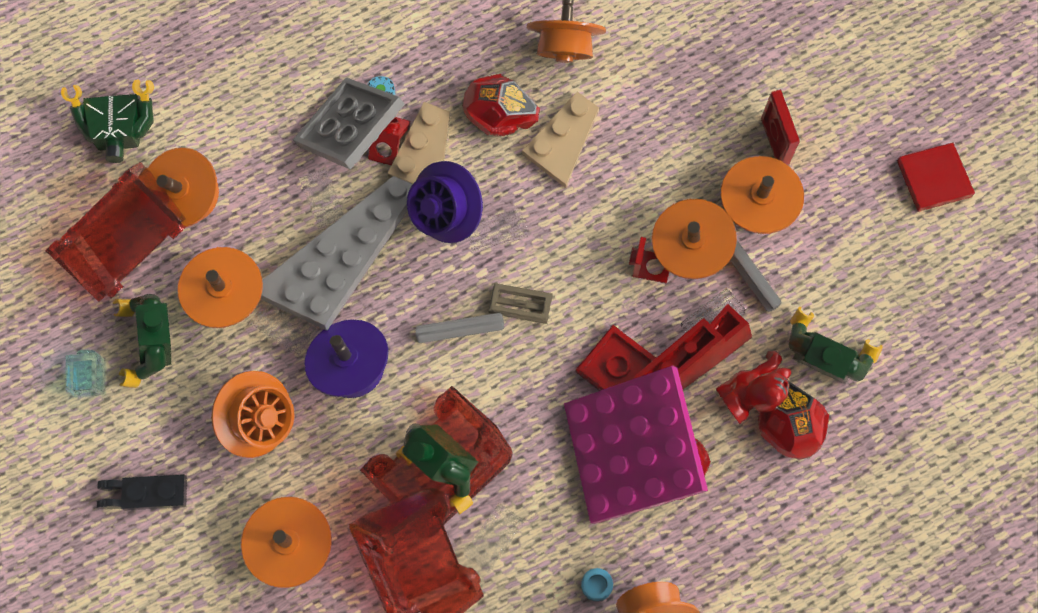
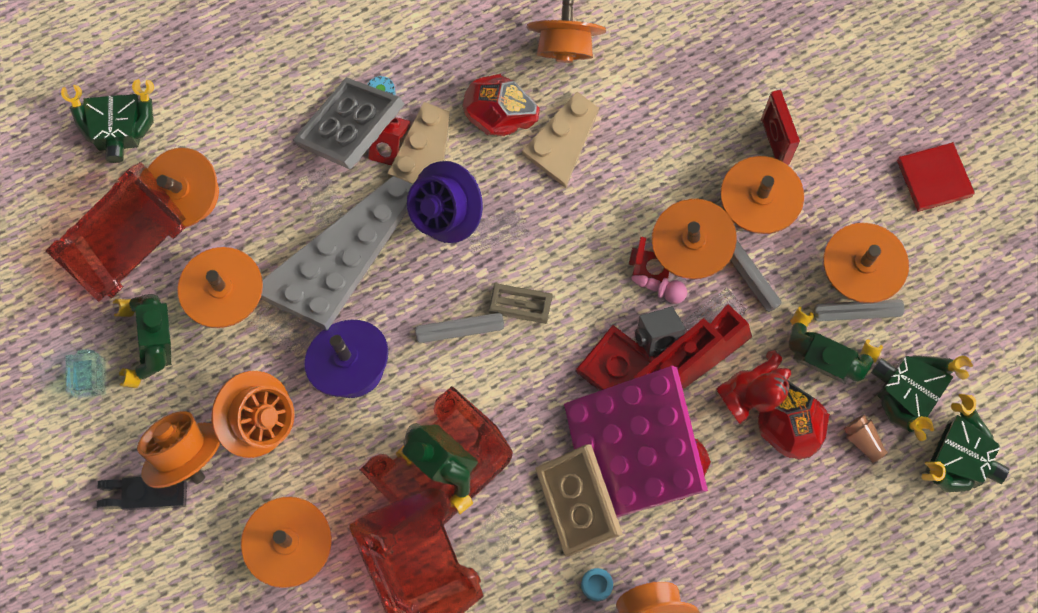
none -> orange piece [137,411,220,488]
none -> tan tile [535,445,623,557]
none -> bright pink bar [631,275,687,304]
none -> dark grey brick [635,306,686,357]
none -> light grey axle [814,299,905,321]
none -> orange piece [823,223,909,303]
none -> nougat cone [844,415,888,463]
none -> dark green torso [871,355,973,441]
none -> dark green torso [921,394,1010,492]

